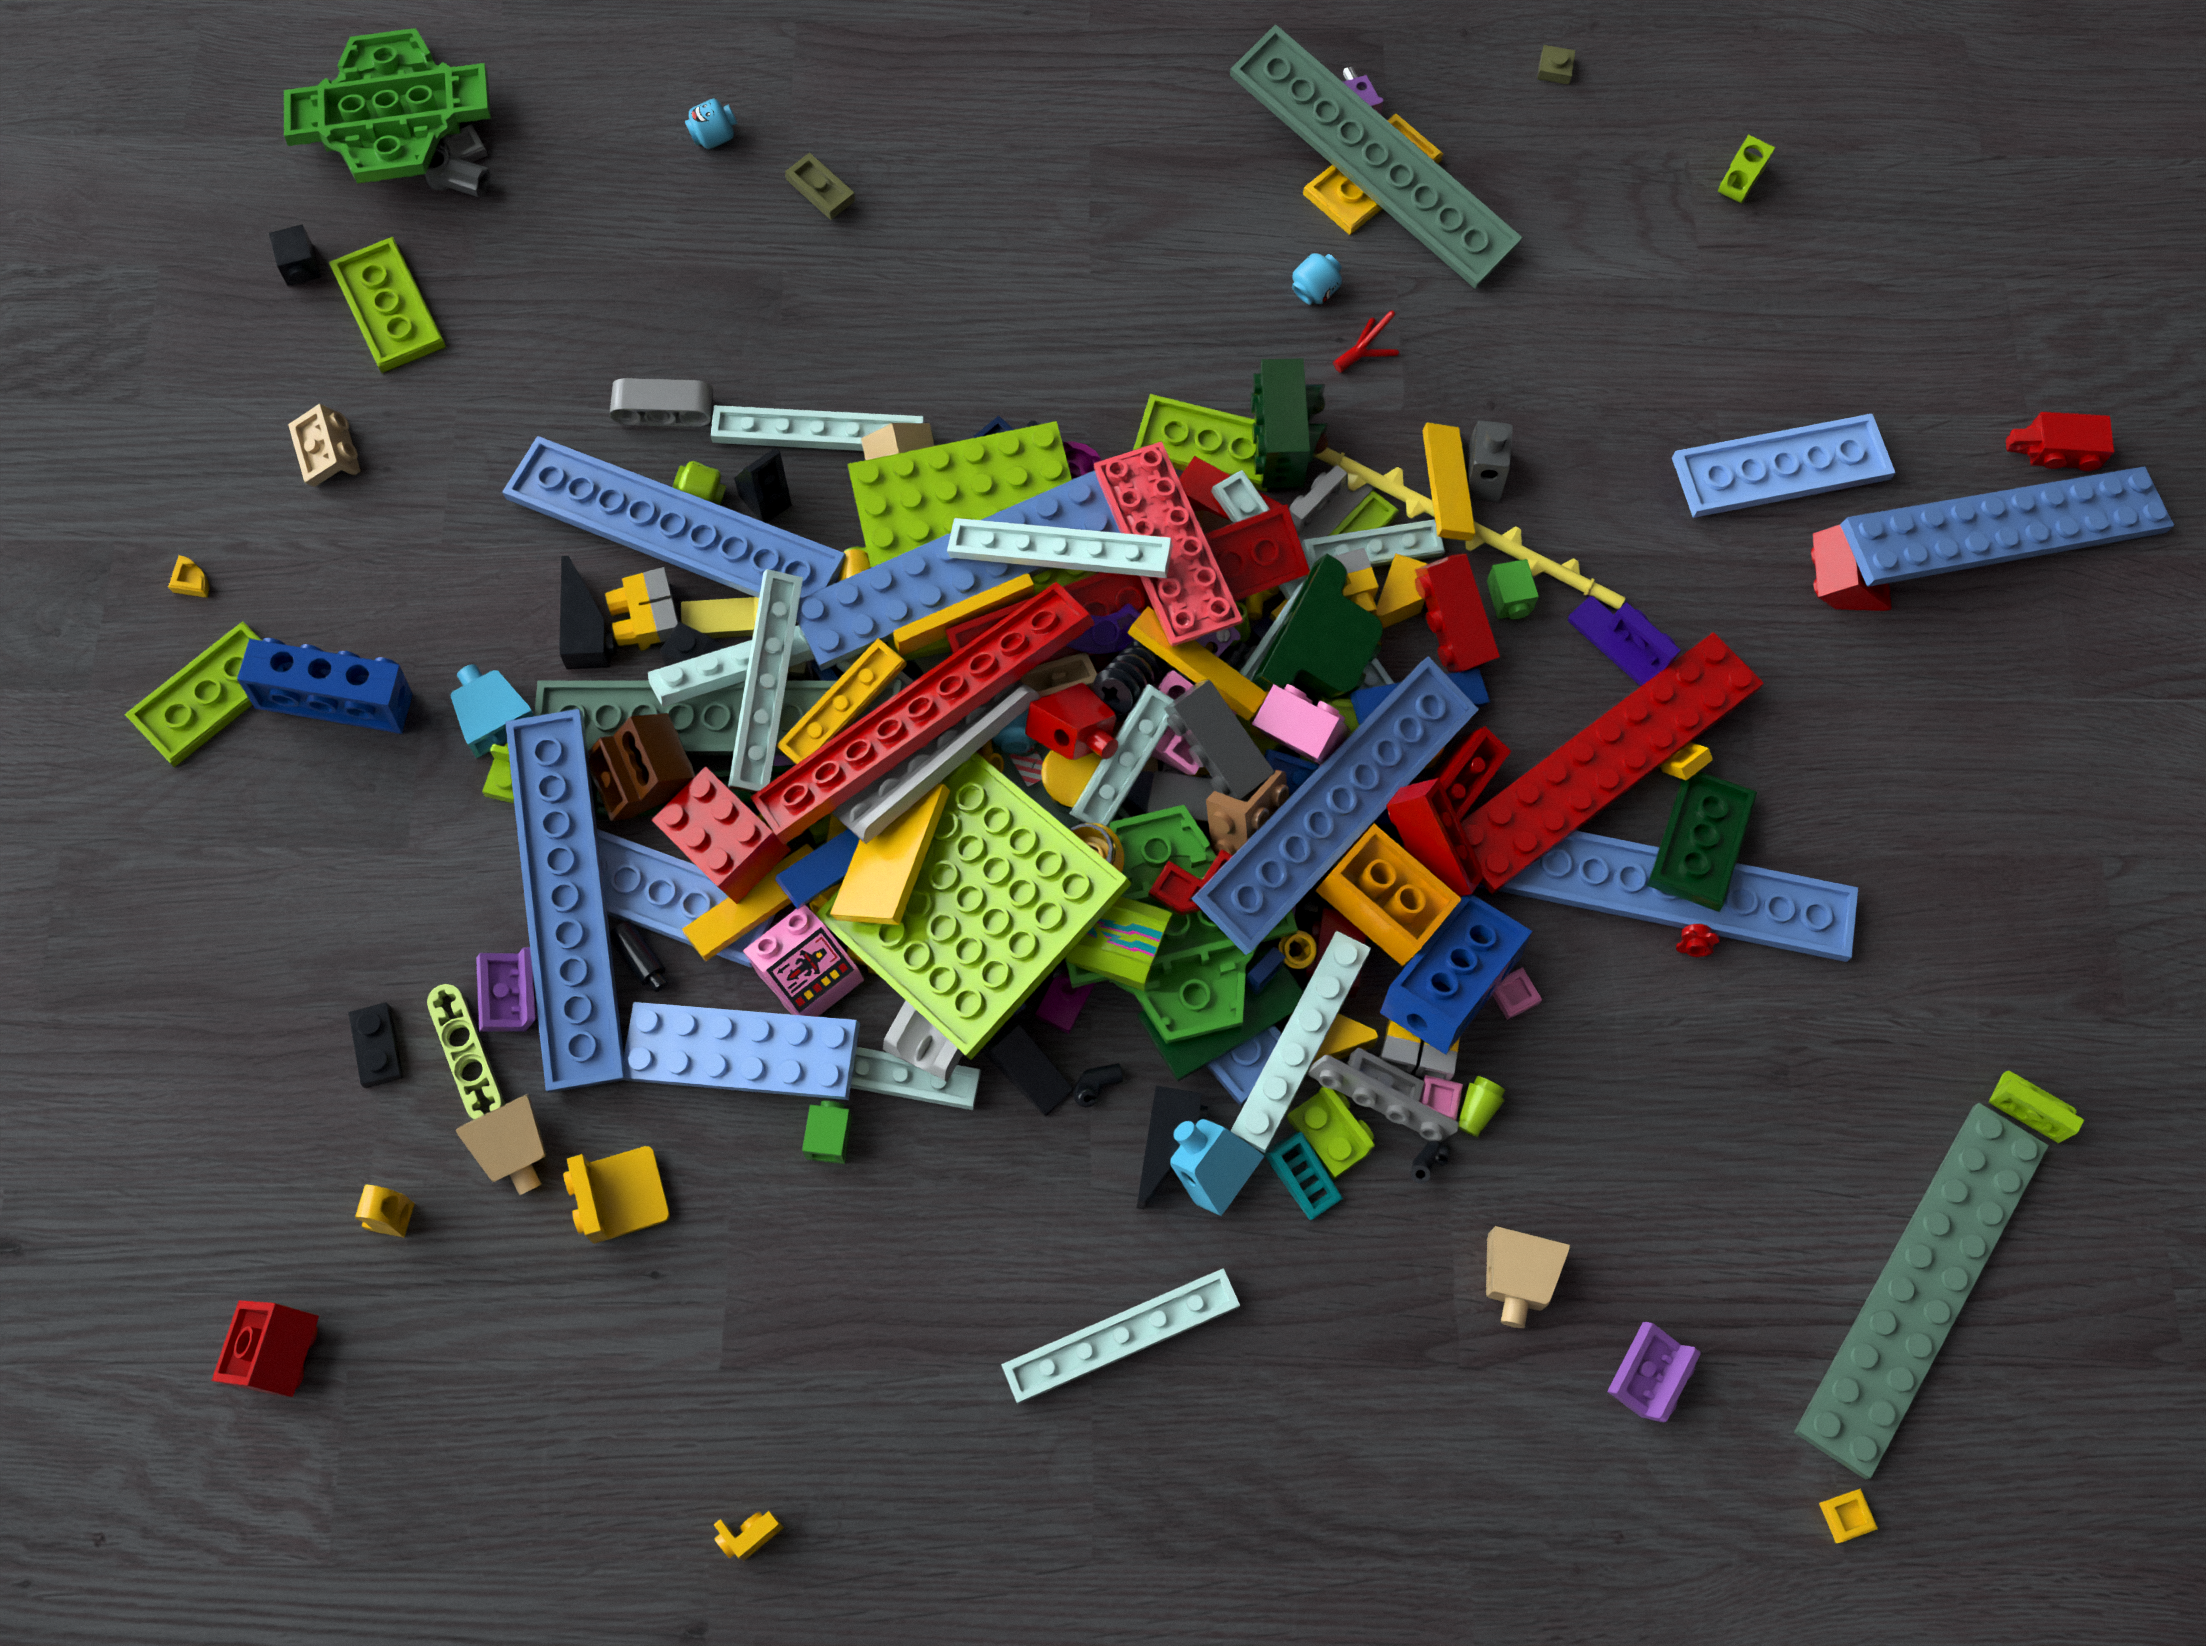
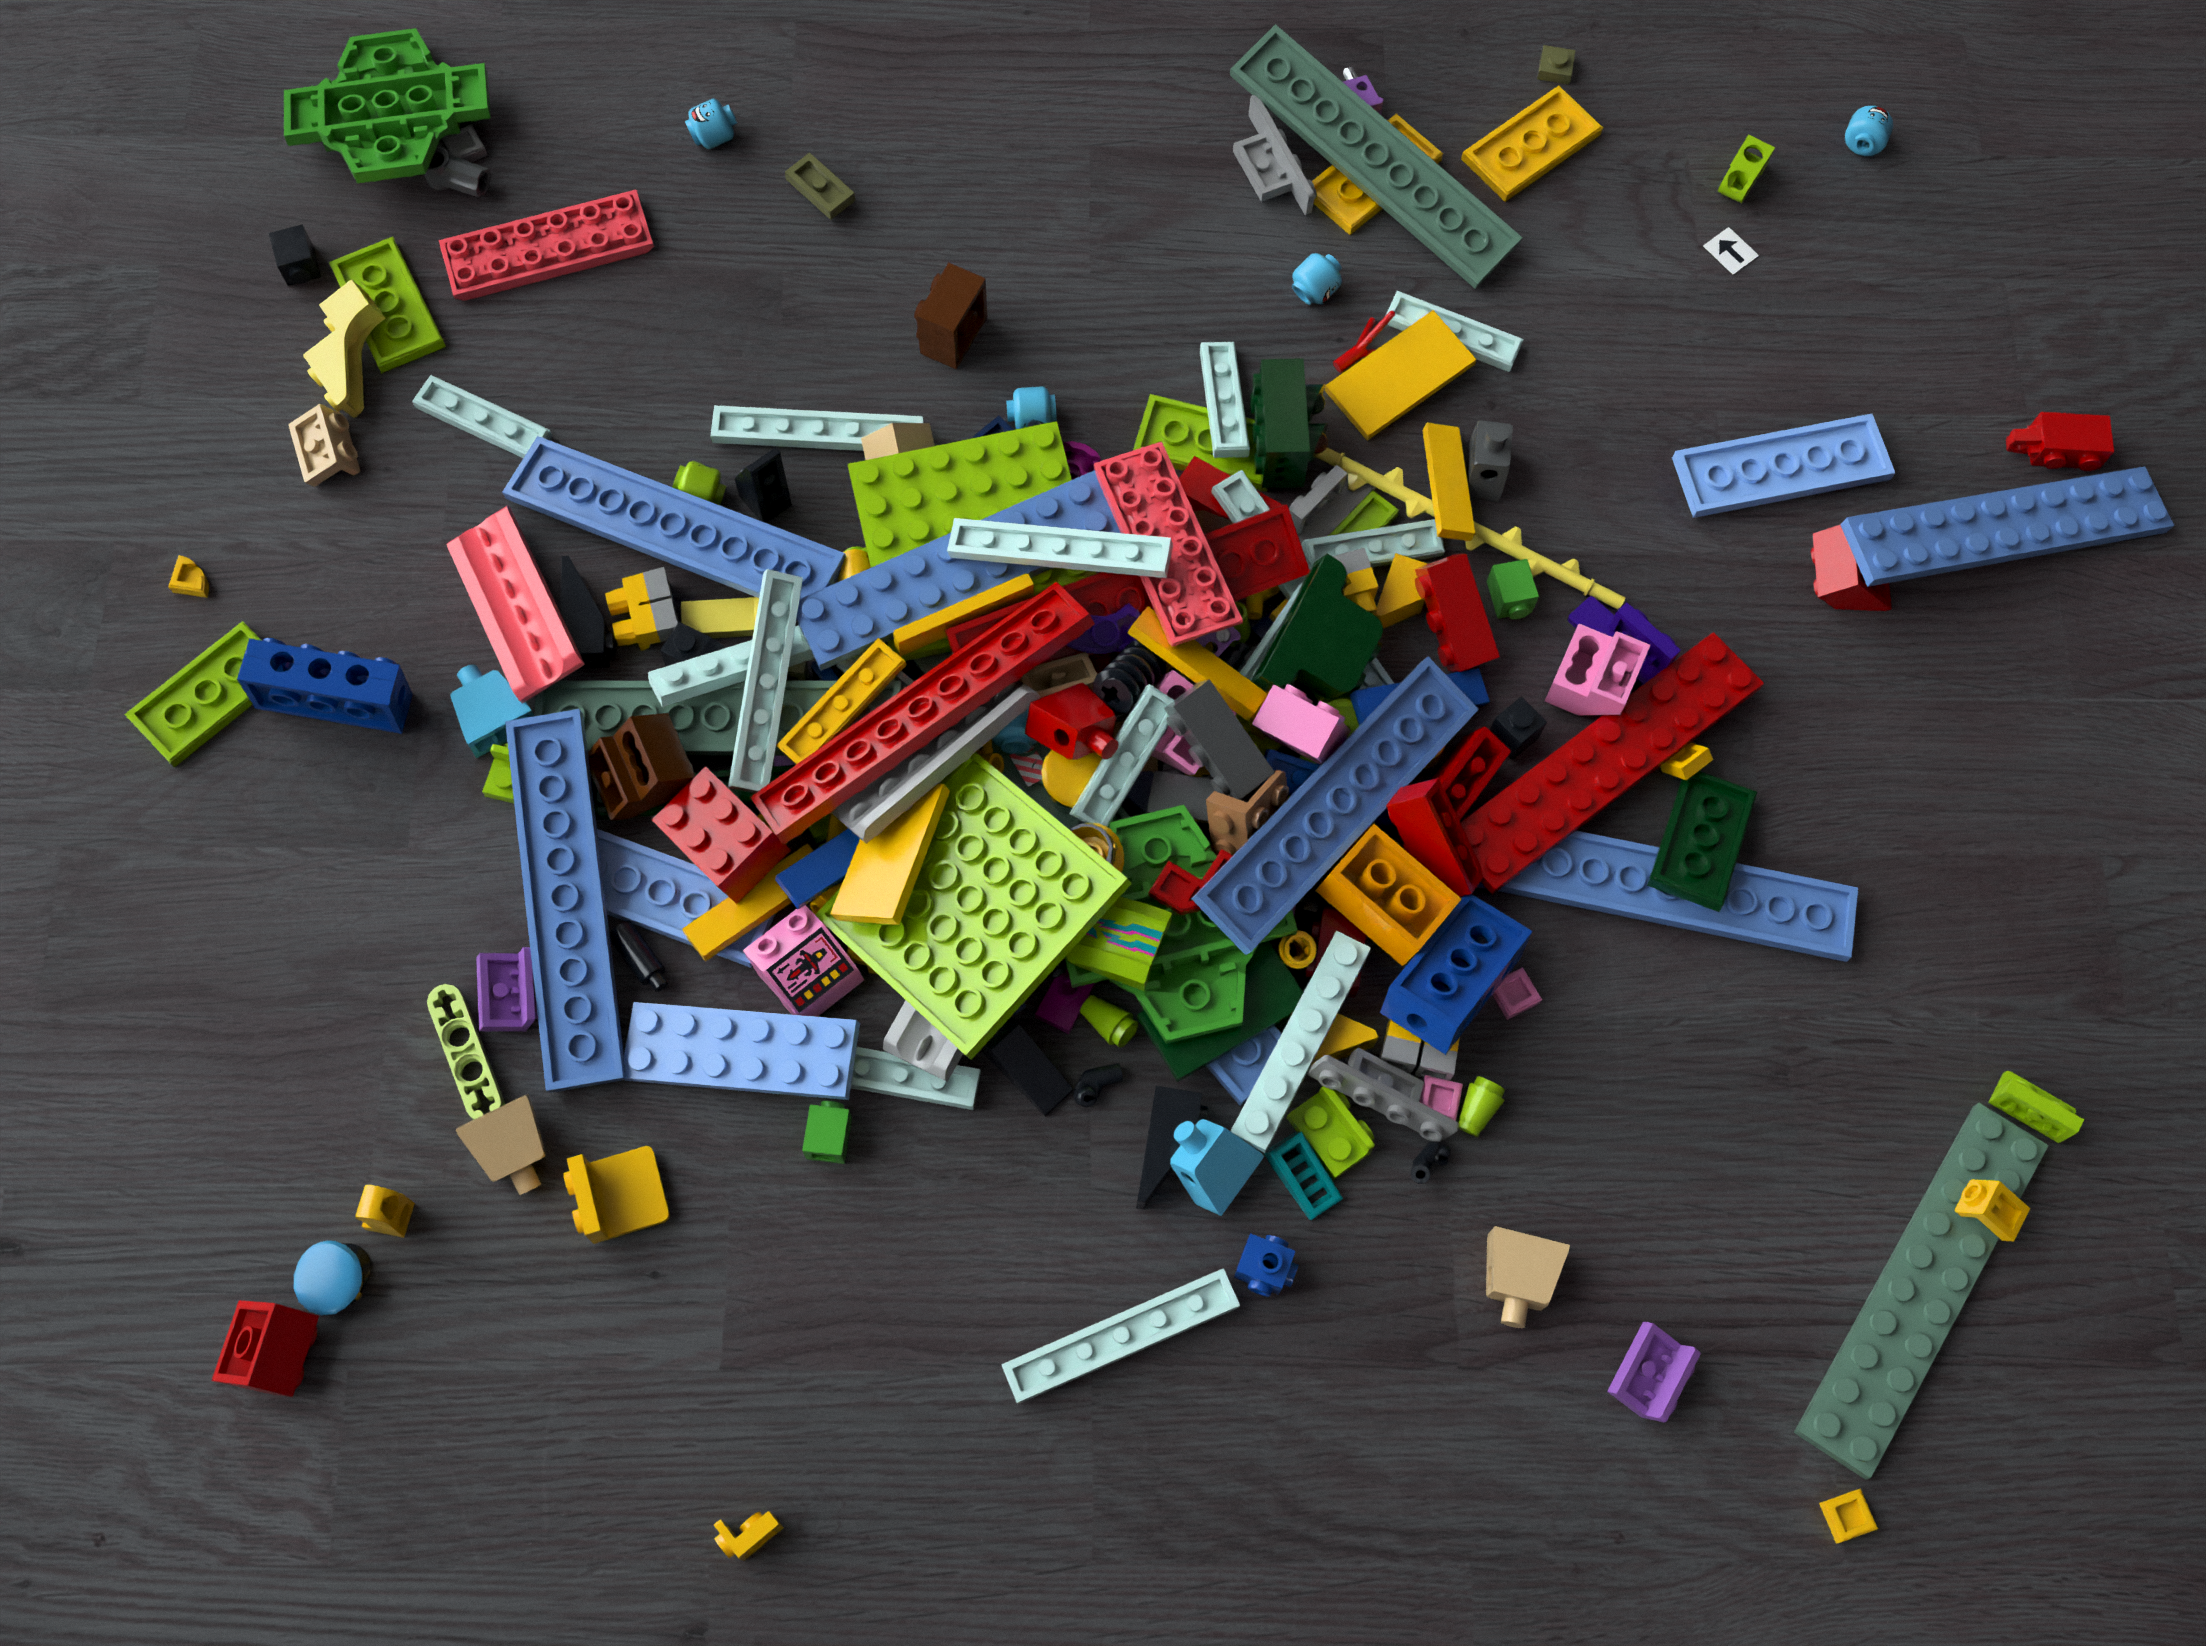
black plate [348,1002,404,1088] -> none
light grey beam [610,378,713,427] -> none
dark blue tile [1245,947,1286,995] -> none
red plate [1676,924,1719,957] -> none
none -> dark azure piece [294,1240,371,1316]
none -> light yellow arch [303,279,386,418]
none -> light aqua tile [412,375,552,458]
none -> coral plate [438,190,654,301]
none -> coral plate [446,505,585,704]
none -> reddish brown brick [914,262,988,370]
none -> medium azure head [1006,386,1057,429]
none -> lime cone [1080,995,1138,1048]
none -> light aqua tile [1200,342,1250,458]
none -> light grey bracket [1233,95,1316,215]
none -> blue brick [1234,1233,1299,1297]
none -> yellow tile [1325,310,1476,441]
none -> light aqua tile [1385,291,1524,372]
none -> yellow tile [1461,85,1603,202]
none -> black brick [1490,696,1547,761]
none -> bright pink piece [1544,624,1650,716]
none -> white sticker [1703,227,1759,275]
none -> medium azure head [1845,106,1893,156]
none -> yellow bracket [1955,1179,2030,1242]

